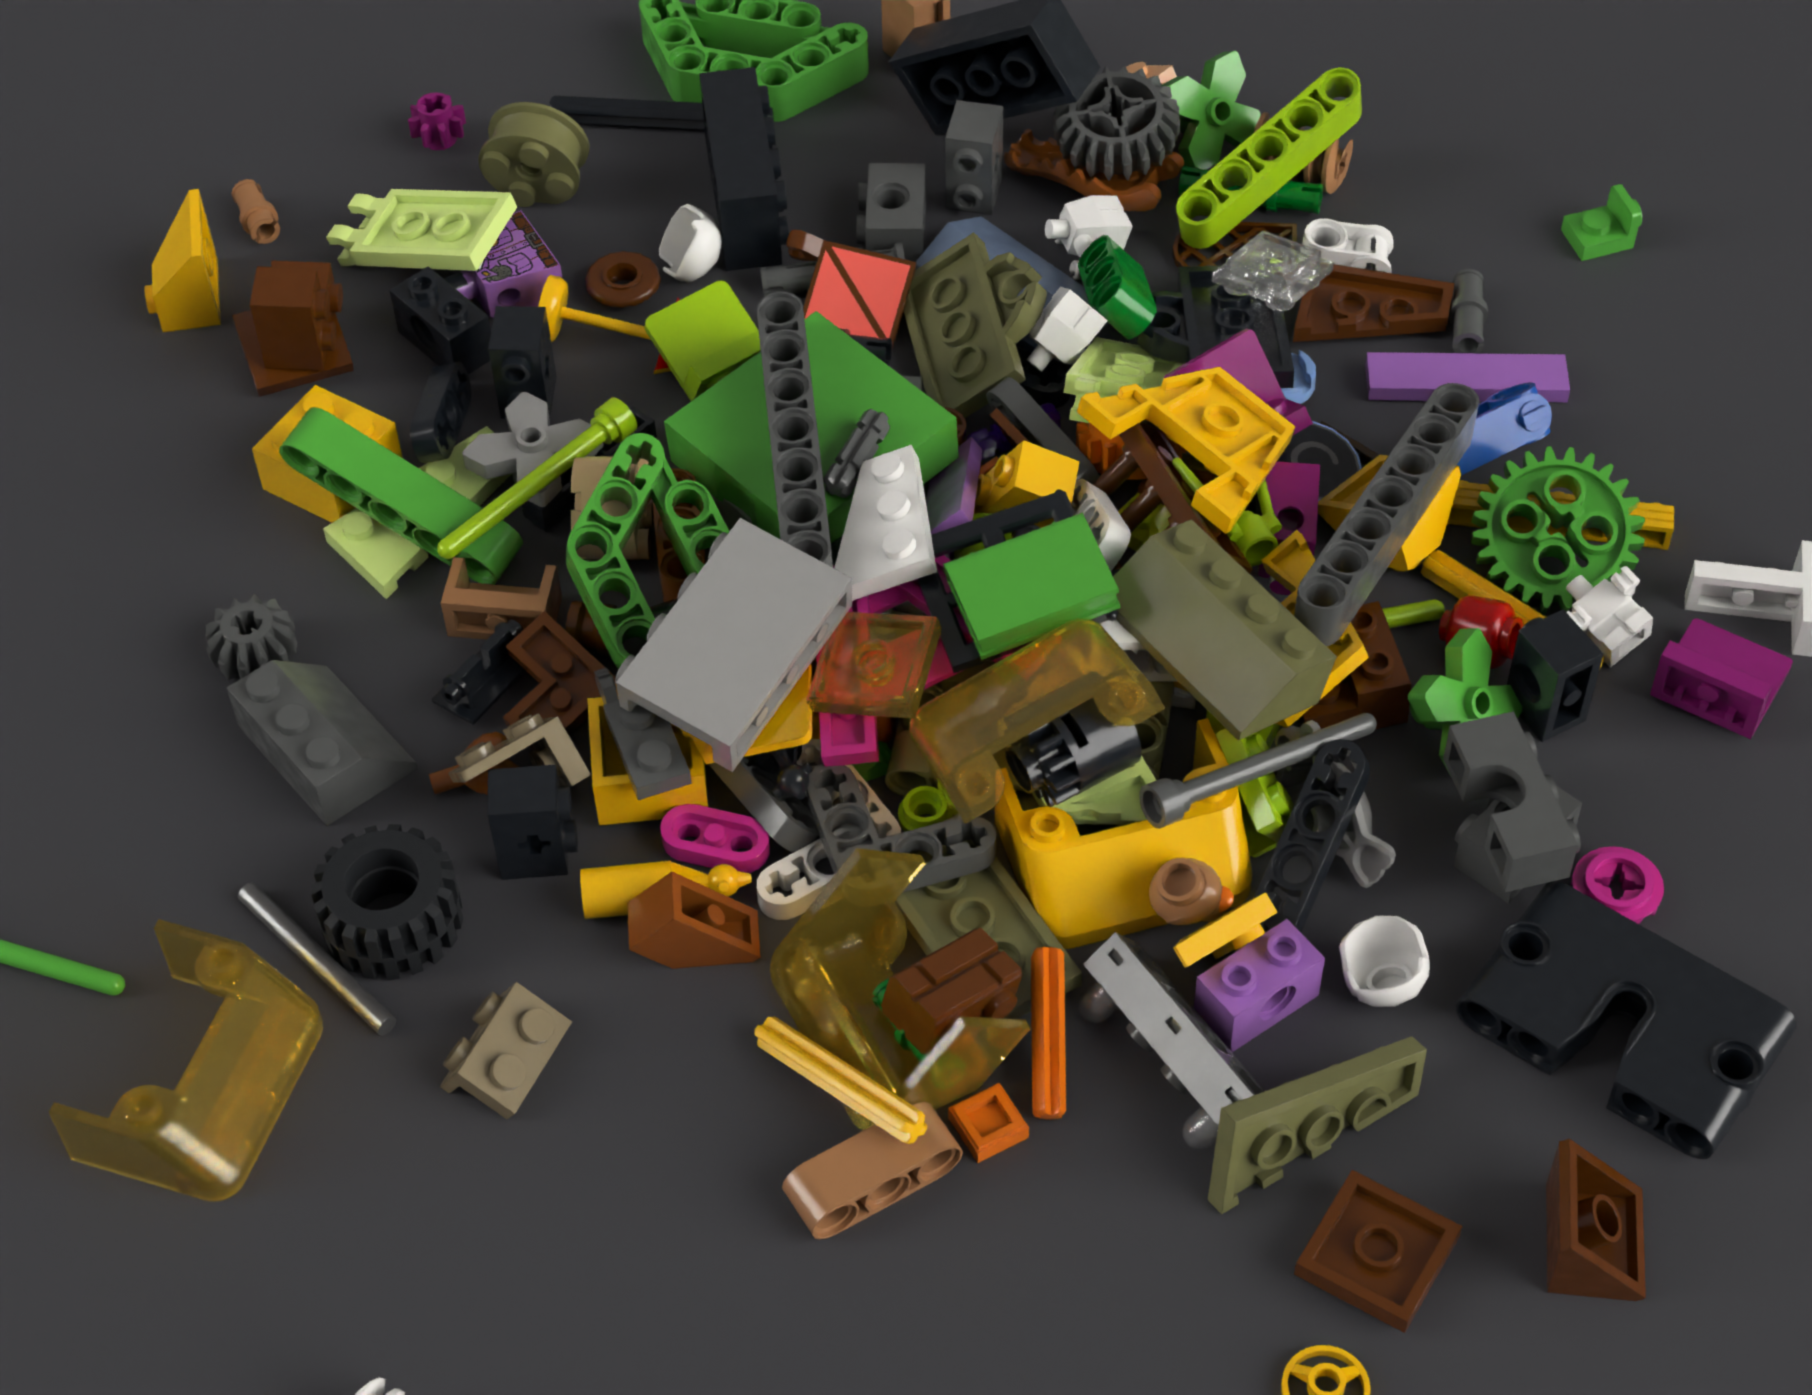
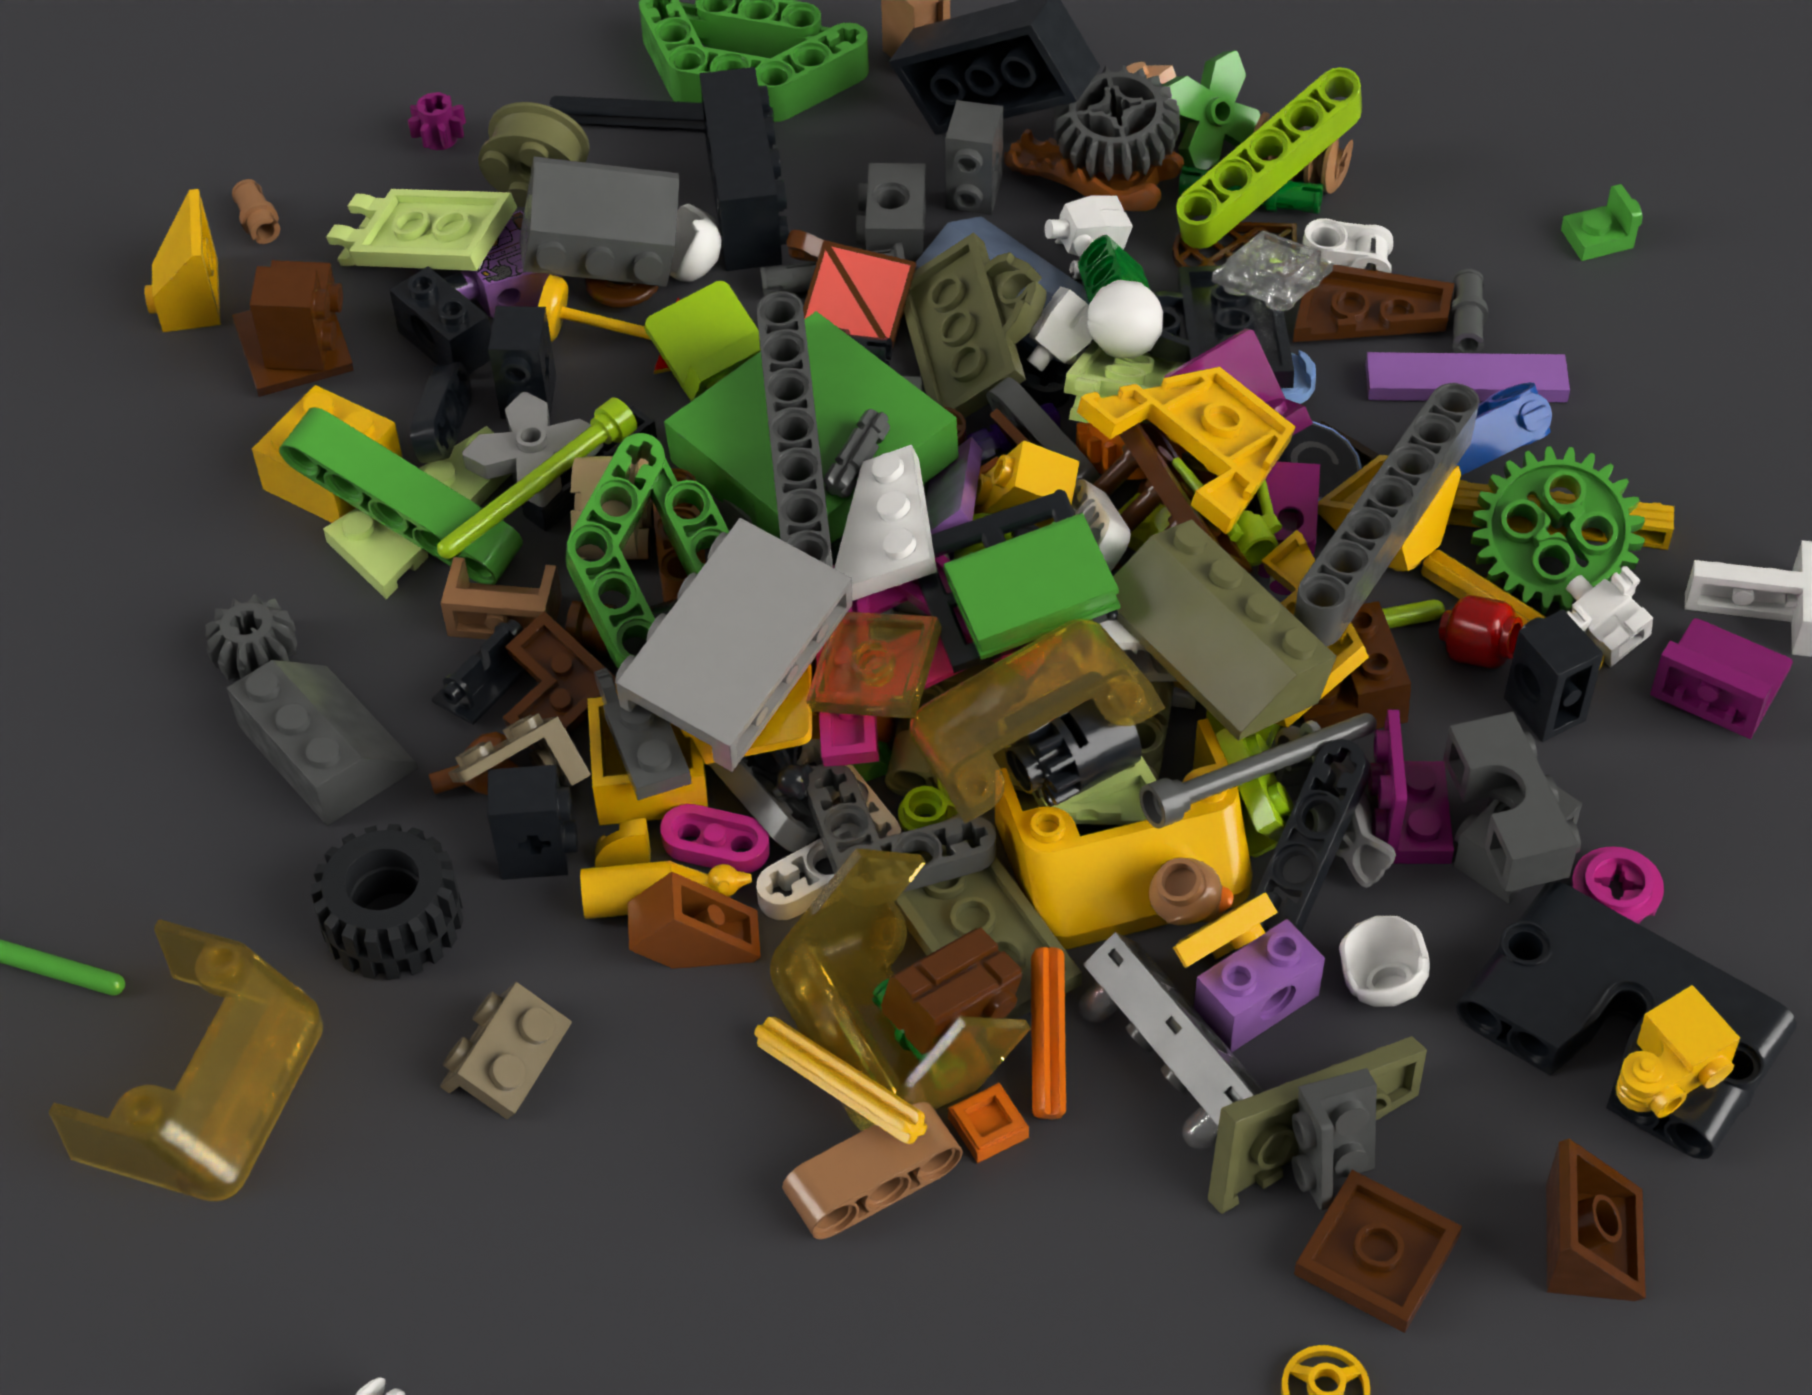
flat silver bar [238,883,396,1036] -> none
bright green plant [1408,628,1522,776] -> none
none -> dark grey slope [519,157,679,287]
none -> yellow tile [595,818,651,867]
none -> white hair [1087,279,1163,359]
none -> dark grey bracket [1292,1068,1377,1210]
none -> magenta bracket [1368,710,1454,864]
none -> yellow brick [1616,985,1740,1118]

